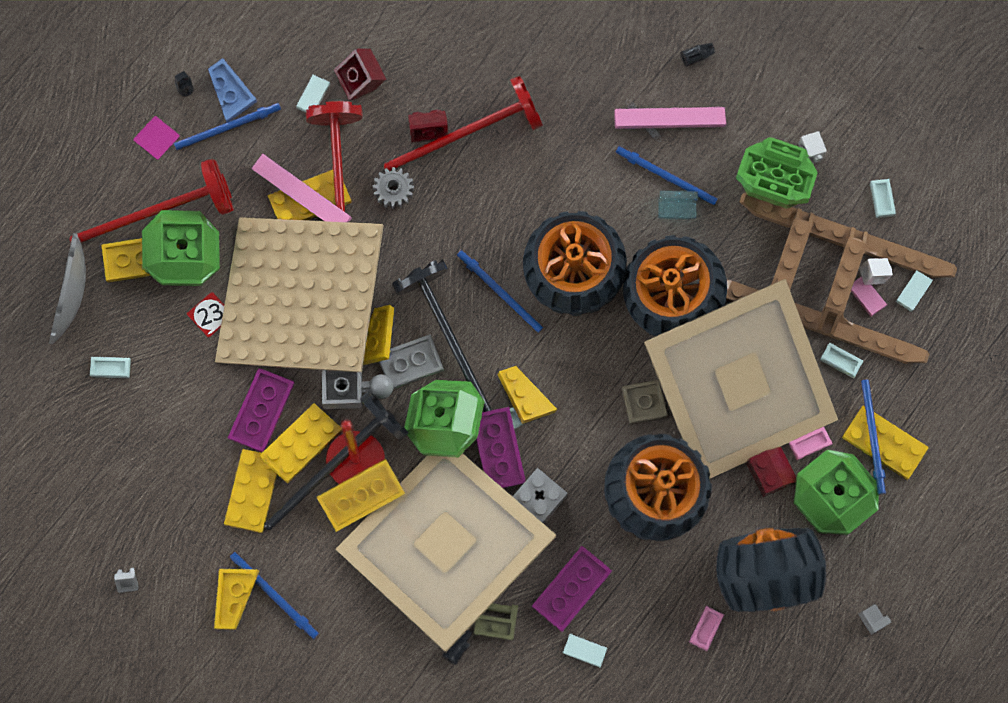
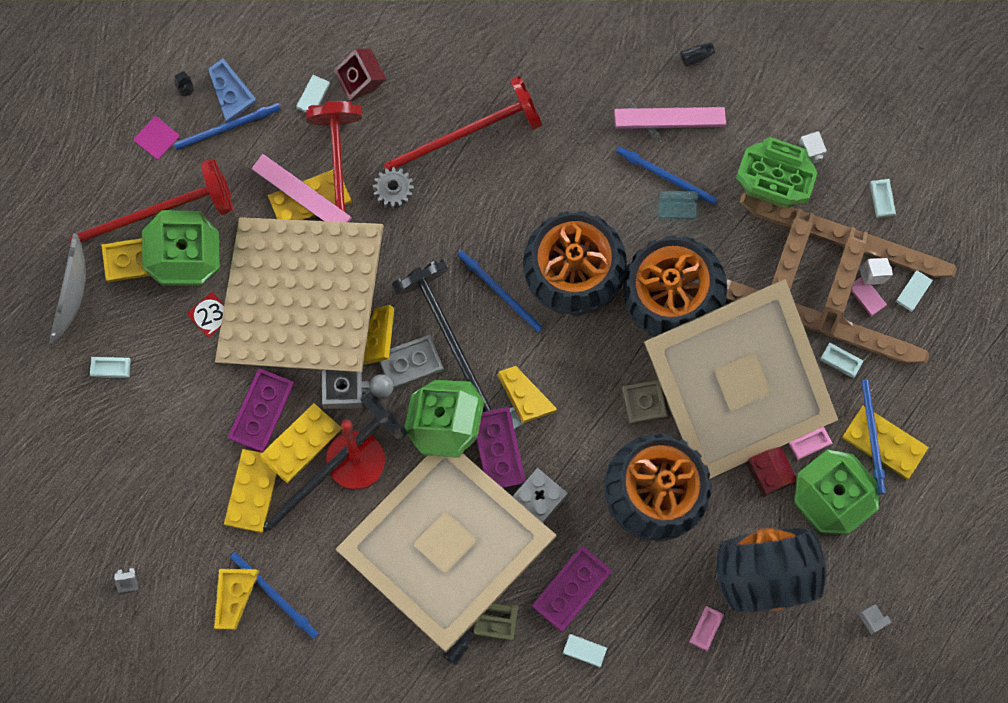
yellow plate [317,459,405,532] -> none
dark red slope [408,110,448,143] -> none

